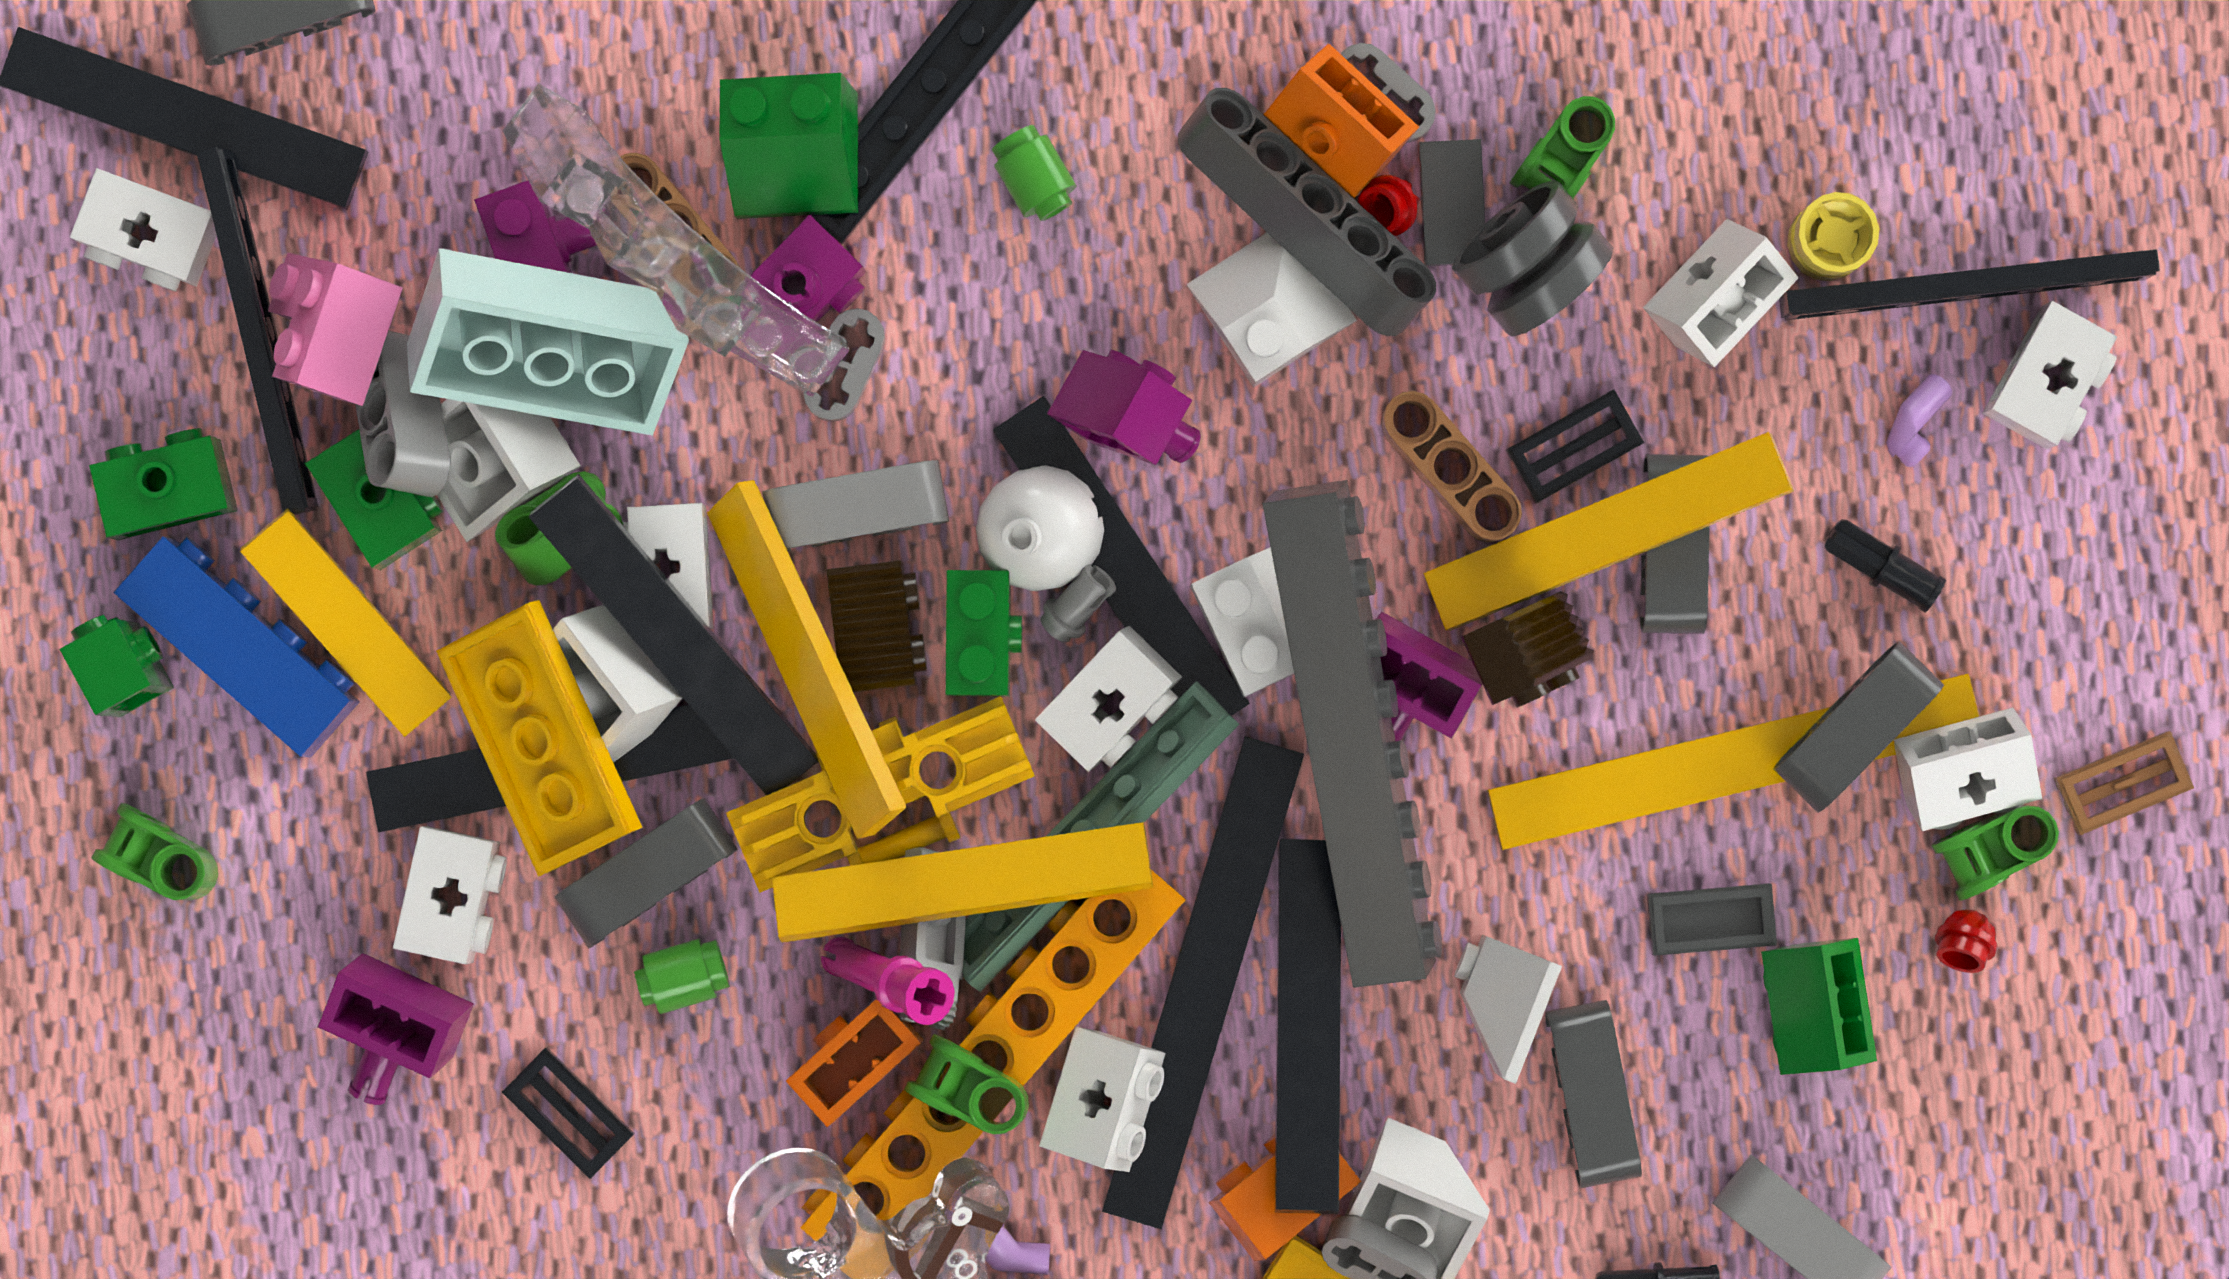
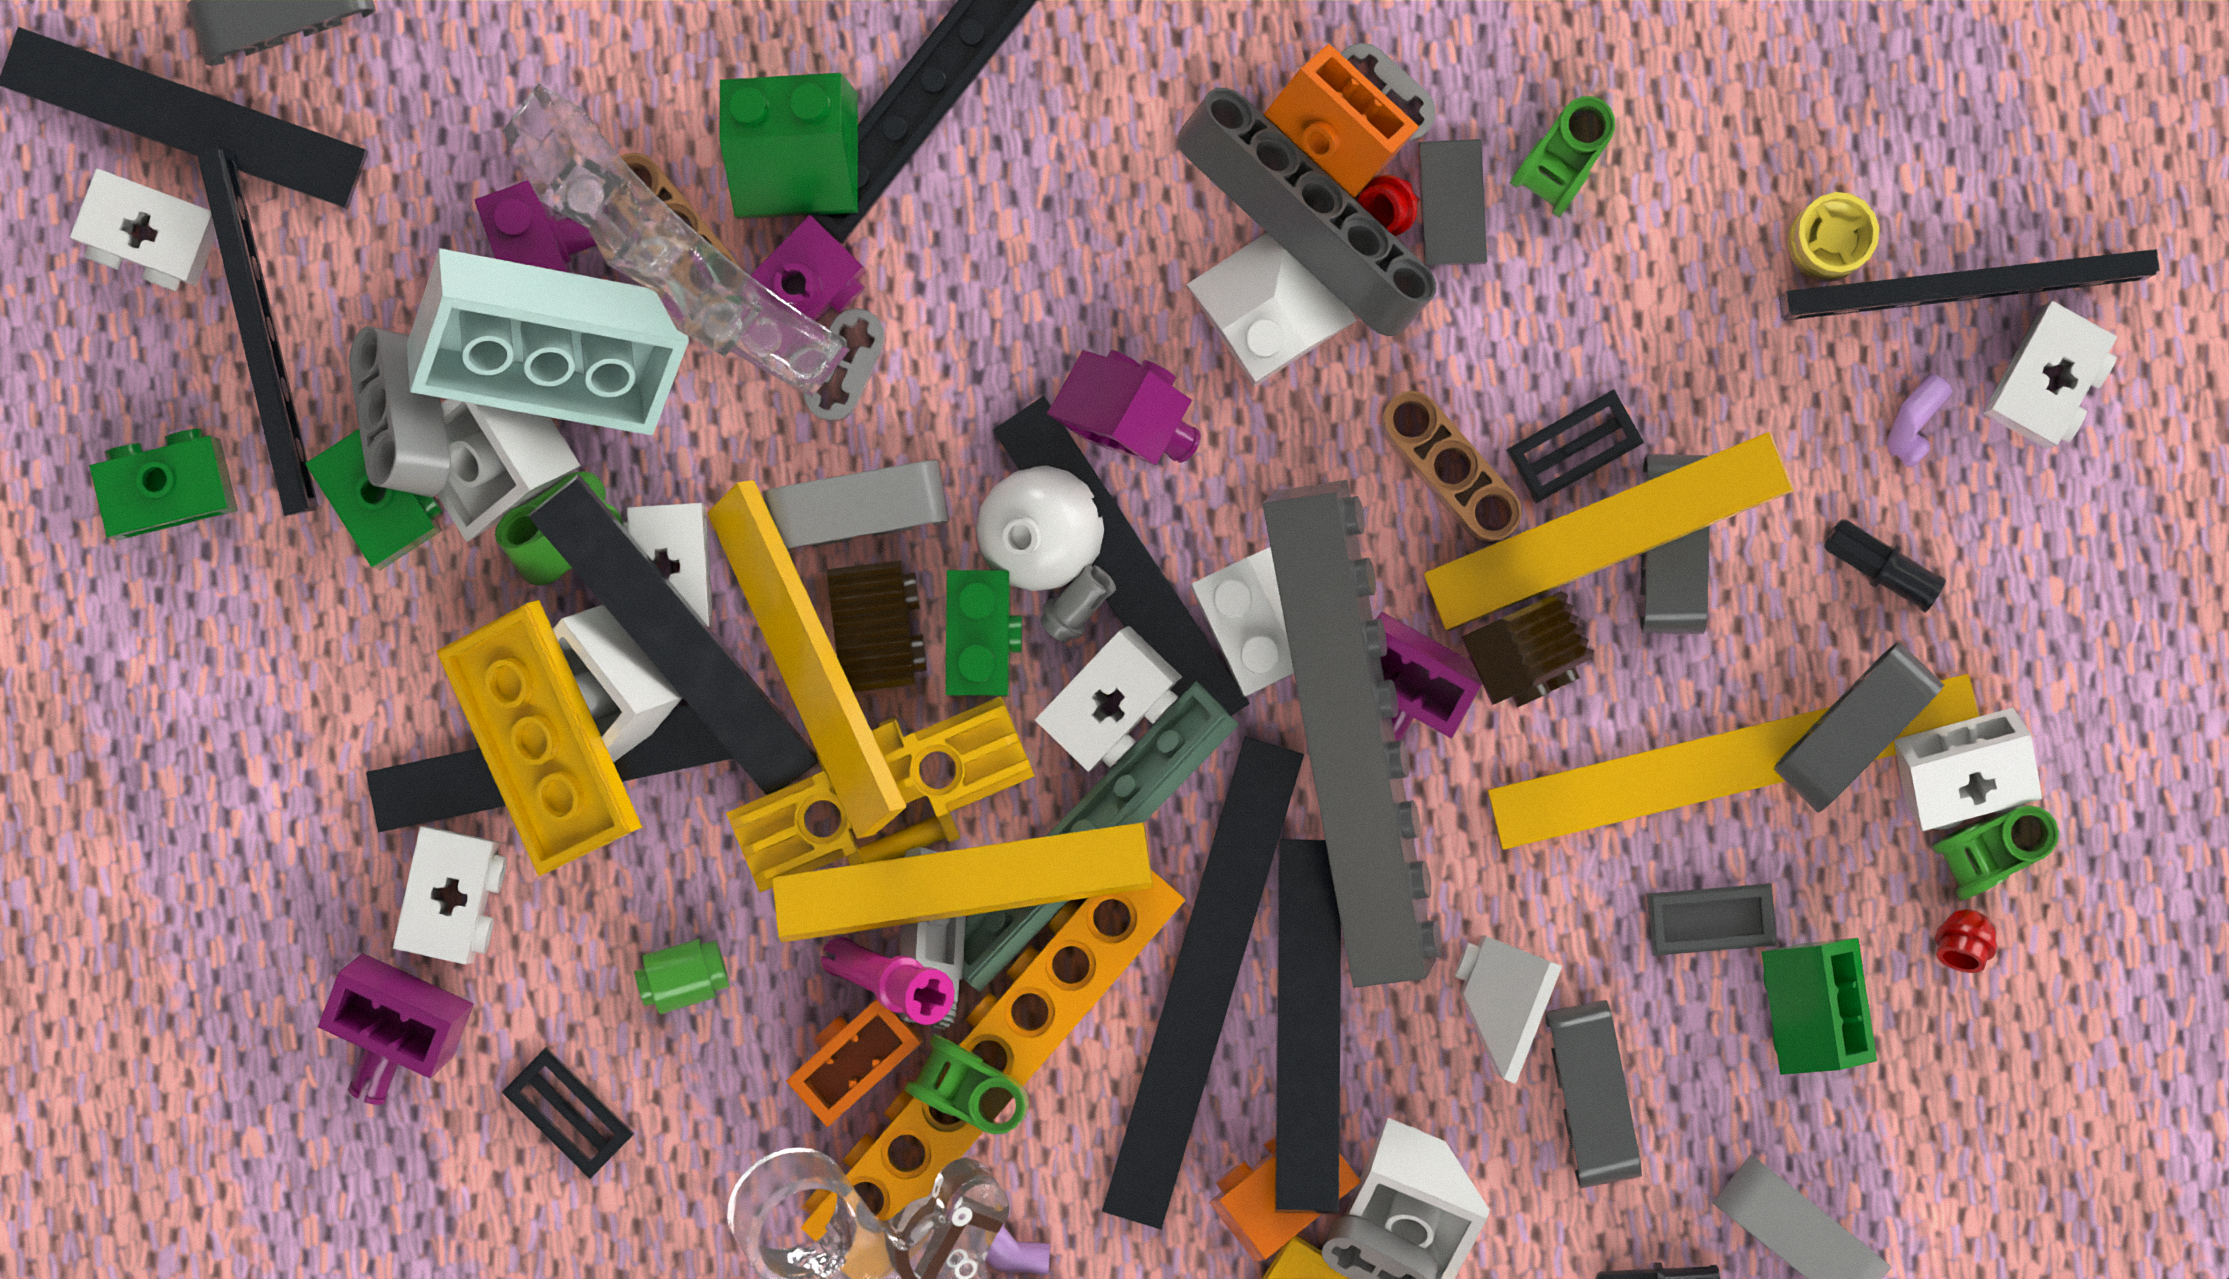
green brick [59,615,174,717] -> none
bright green piece [91,802,218,900] -> none
blue brick [113,536,360,758] -> none
yellow tile [240,509,452,737] -> none
bright pink brick [268,253,403,406] -> none
dark grey beam [555,798,738,949] -> none
bright green brick [992,125,1077,221] -> none
white brick [1039,1027,1166,1172] -> none
dark grey wheel [1452,180,1613,337] -> none
white brick [1643,219,1799,367] -> none
medium nougat tile [2054,731,2194,835] -> none

